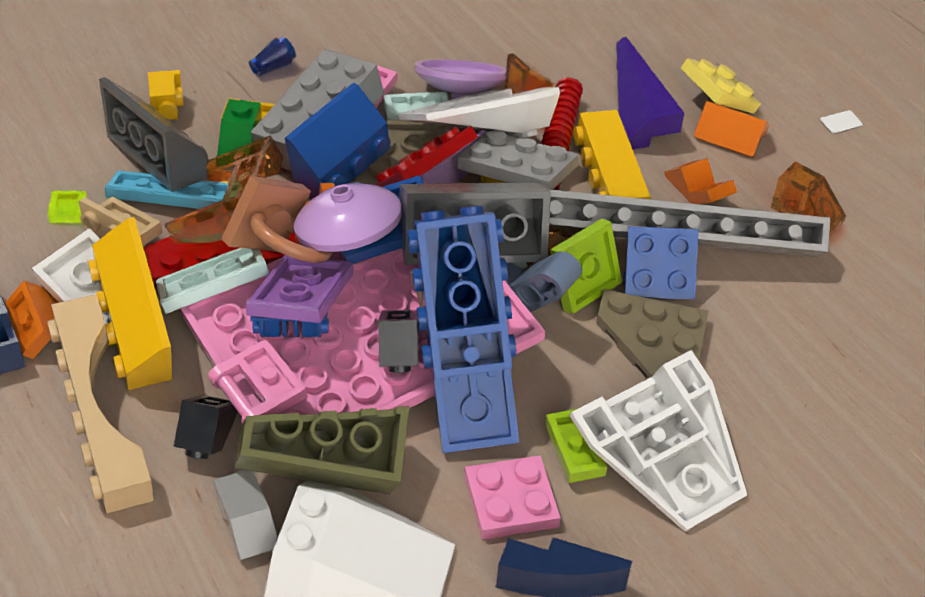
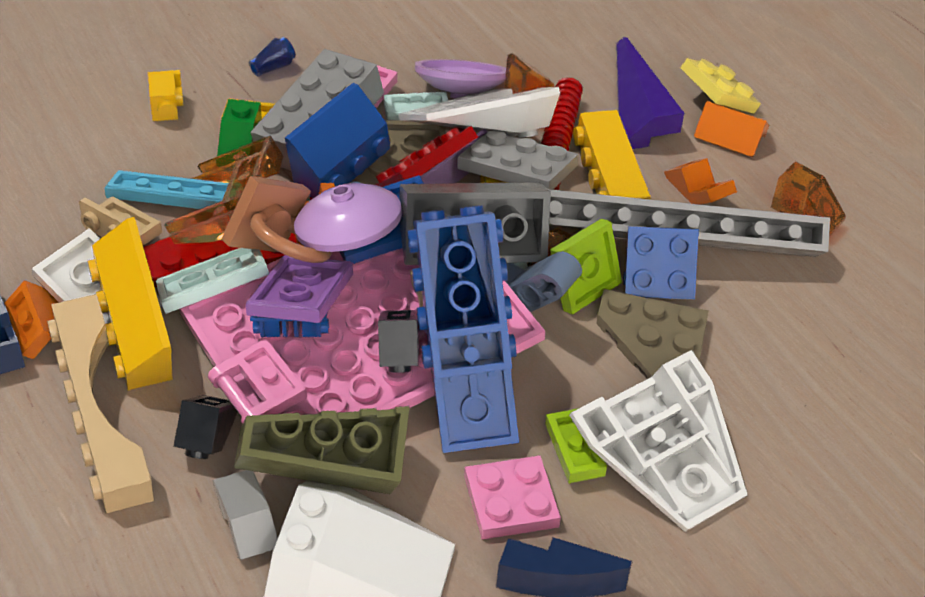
clear neon green tile [48,191,88,223] -> none
dark grey slope [99,77,209,192] -> none
white sticker [820,110,863,133] -> none

